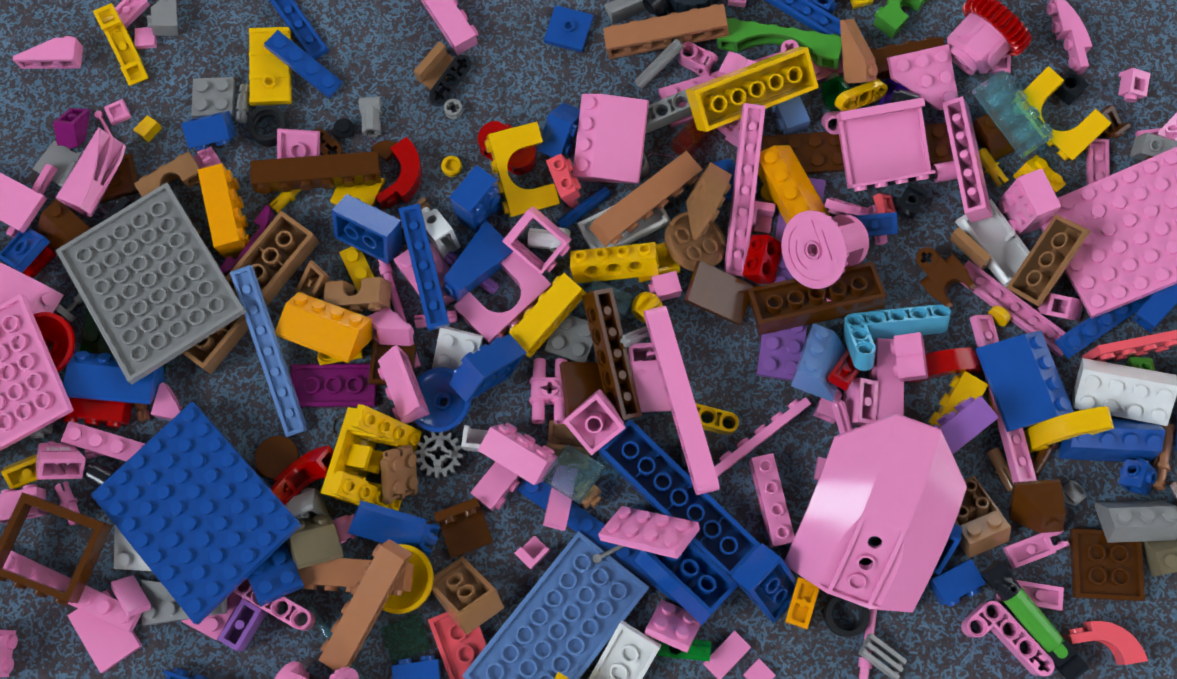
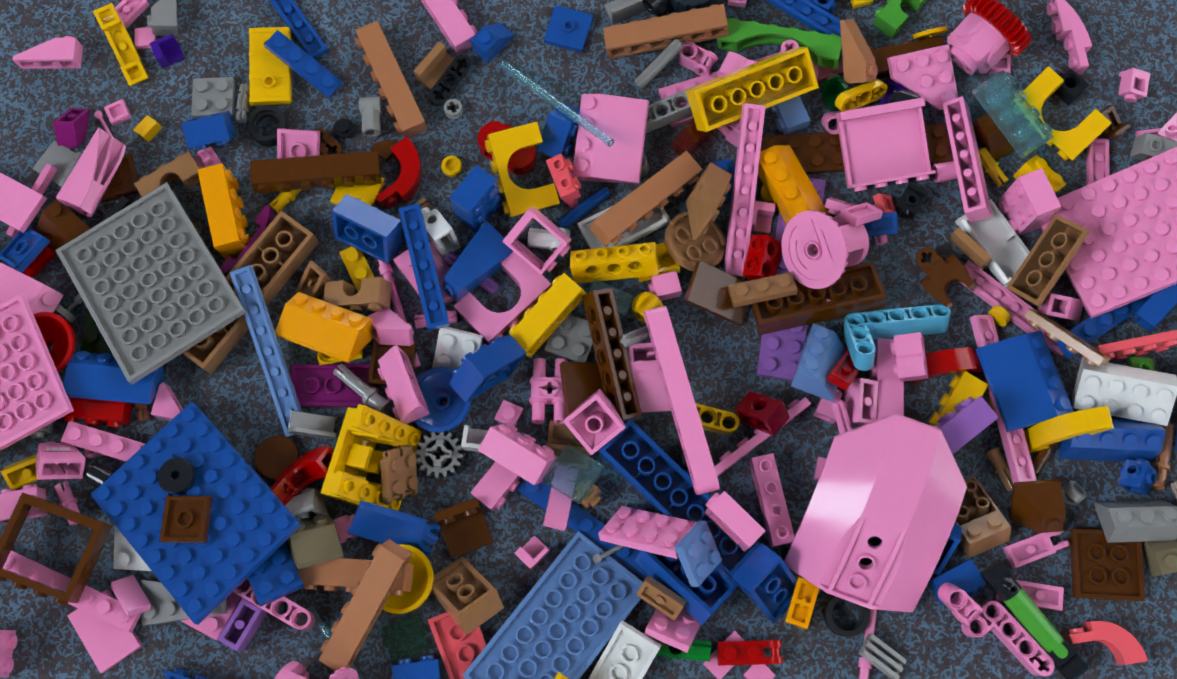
none -> dark purple panel [150,34,185,68]
none -> black piece [158,457,196,495]
none -> reddish brown tile [159,496,213,544]
none -> light grey panel [287,411,337,439]
none -> light grey pin [333,363,392,414]
none -> nougat brick [355,21,428,138]
none -> blue slope [471,23,515,63]
none -> bright pink plate [494,400,524,427]
none -> clear light blue piece [500,60,614,147]
none -> medium nougat panel [636,575,687,621]
none -> medium blue plate [674,521,722,587]
none -> bright pink window [705,491,765,552]
none -> red plate [717,640,783,666]
none -> medium nougat plate [728,272,797,308]
none -> dark red brick [734,391,790,436]
none -> bright pink tile [838,202,883,226]
none -> yellow wheel [911,26,949,40]
none -> bright pink piece [938,583,983,627]
none -> medium nougat plate [1024,309,1111,367]

